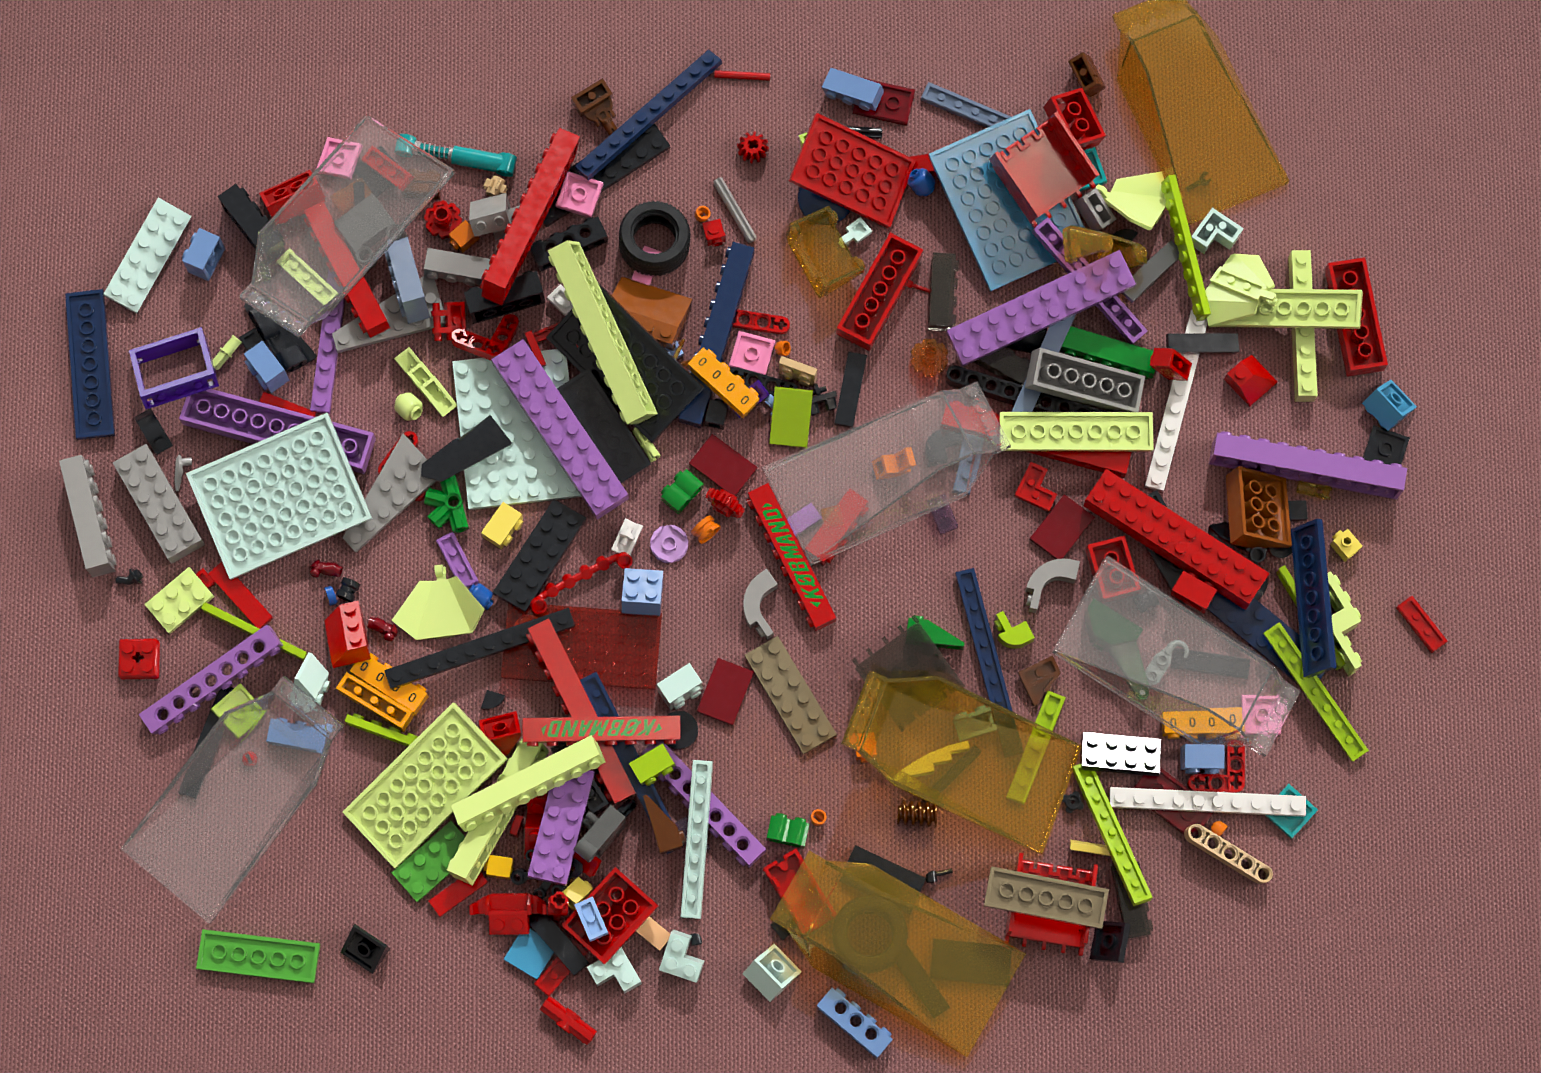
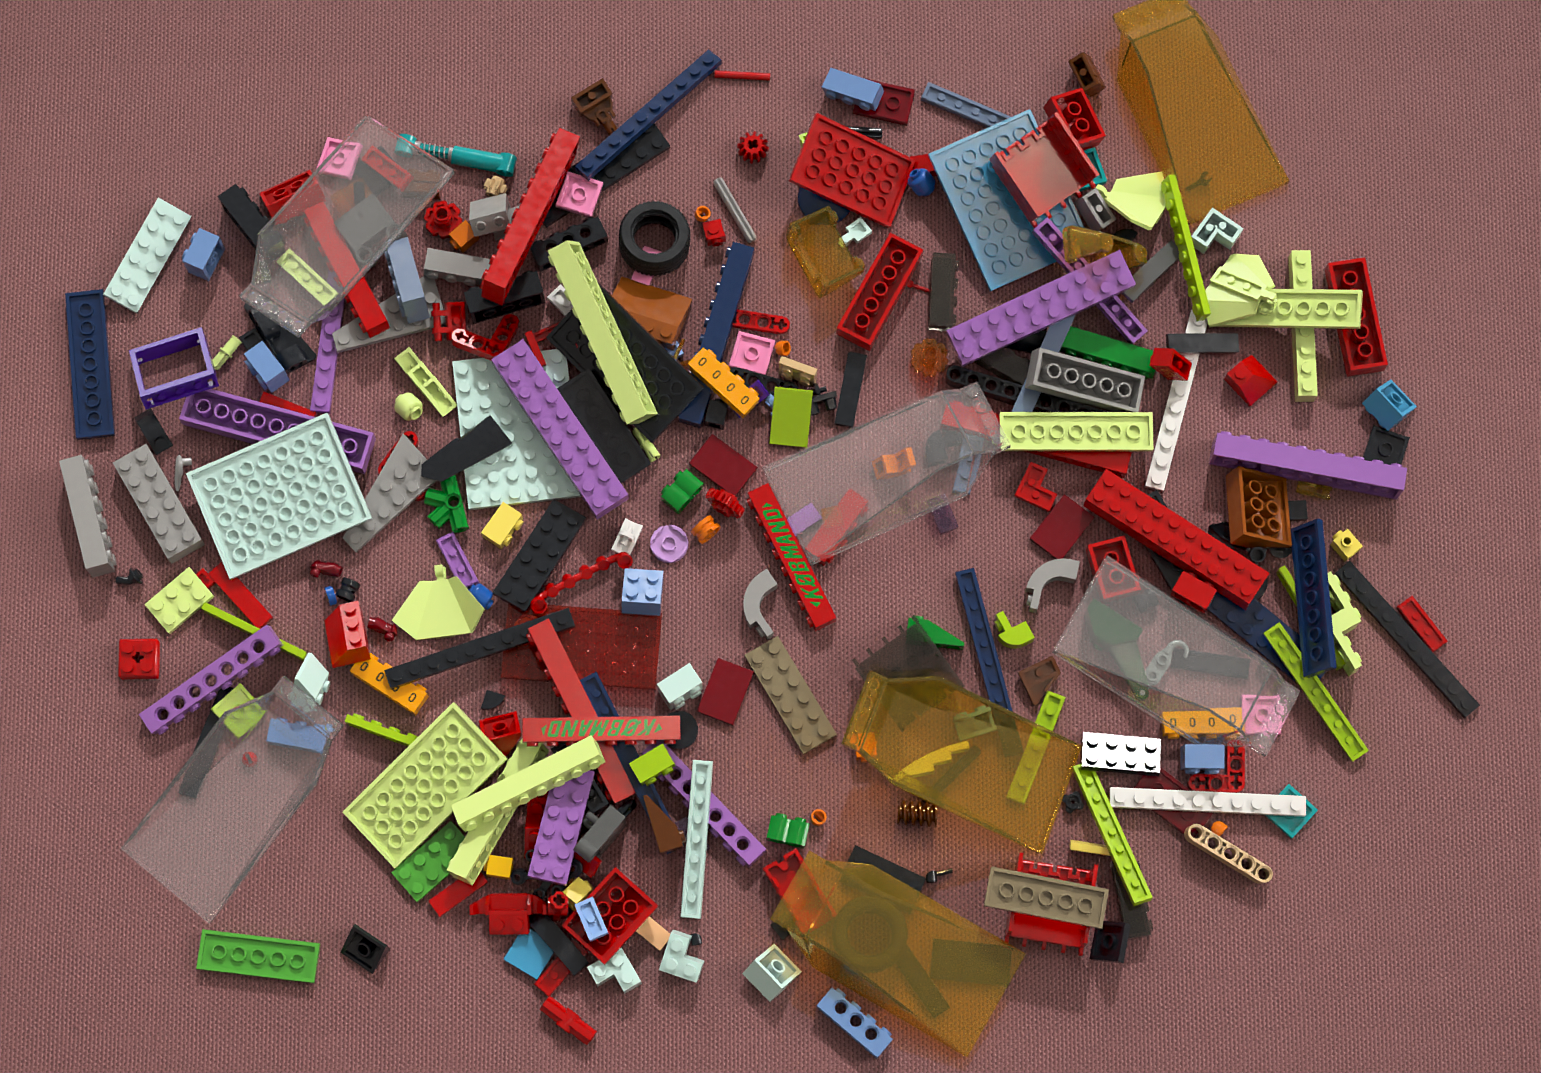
light orange brick [336,672,414,732] -> none
red tile [510,815,524,838] -> none
none -> black plate [1335,561,1480,719]

